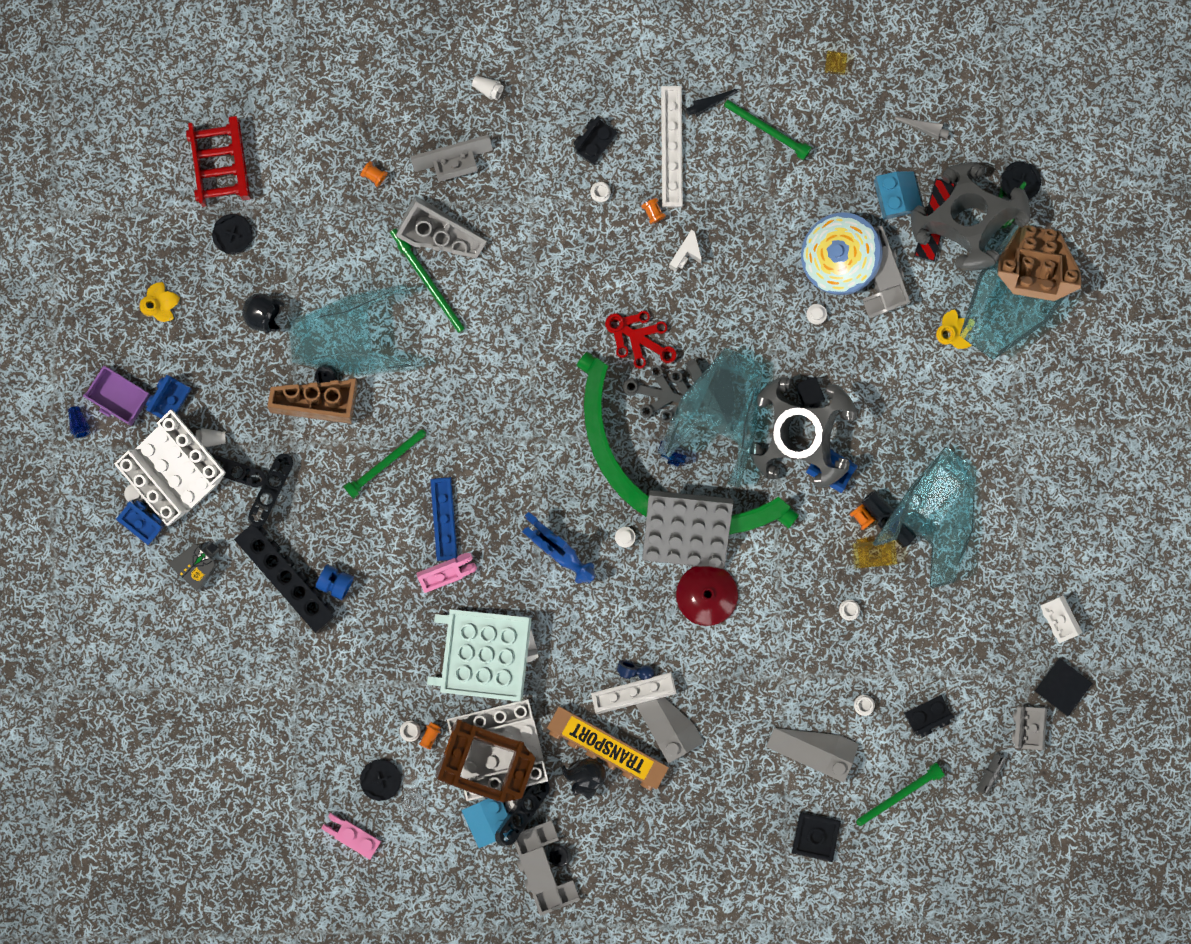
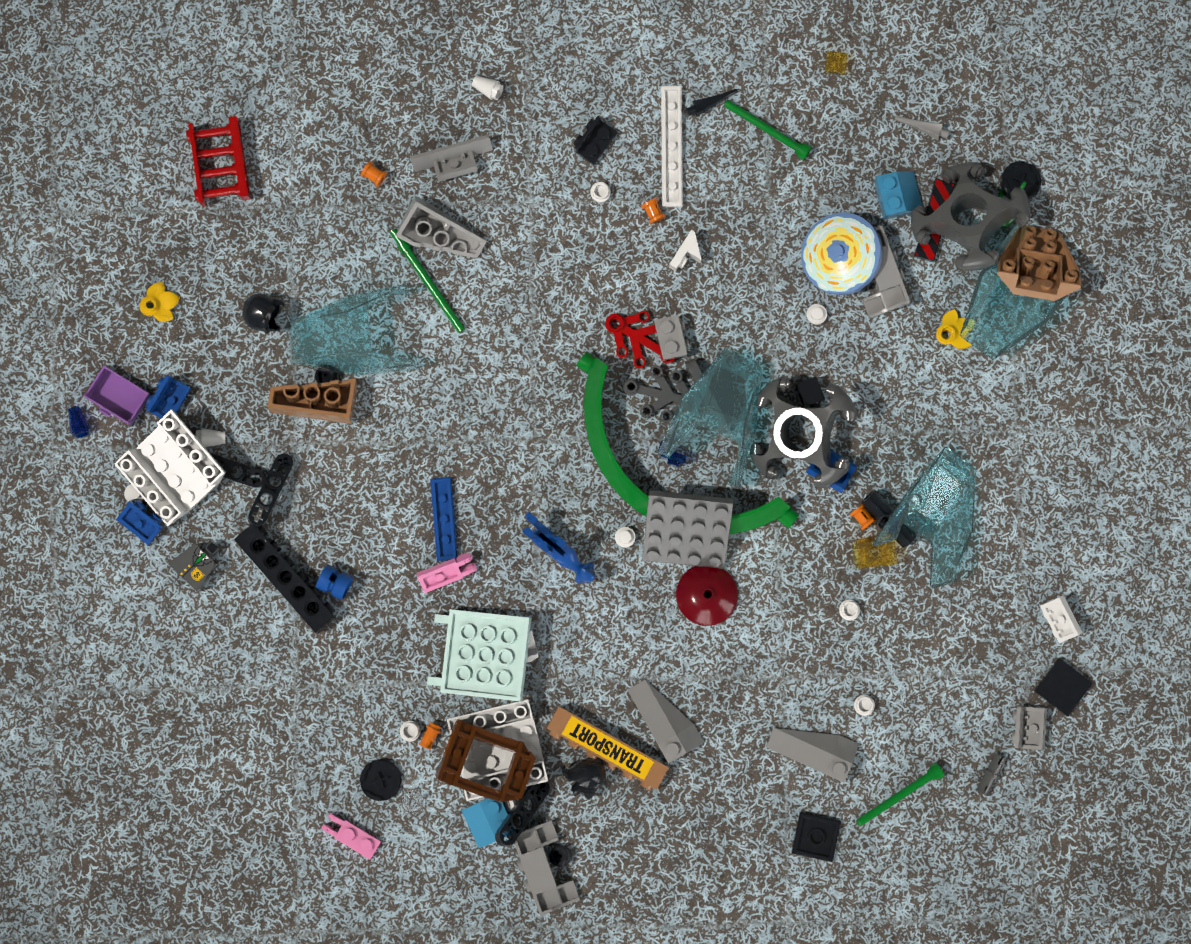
black tile [212,214,253,255] -> none
green piece [343,429,426,499] -> none
white tile [591,673,677,715] -> none
dark blue plate [616,660,655,680] -> none
black bracket [904,695,954,738] -> none
none -> light grey bracket [654,315,690,361]

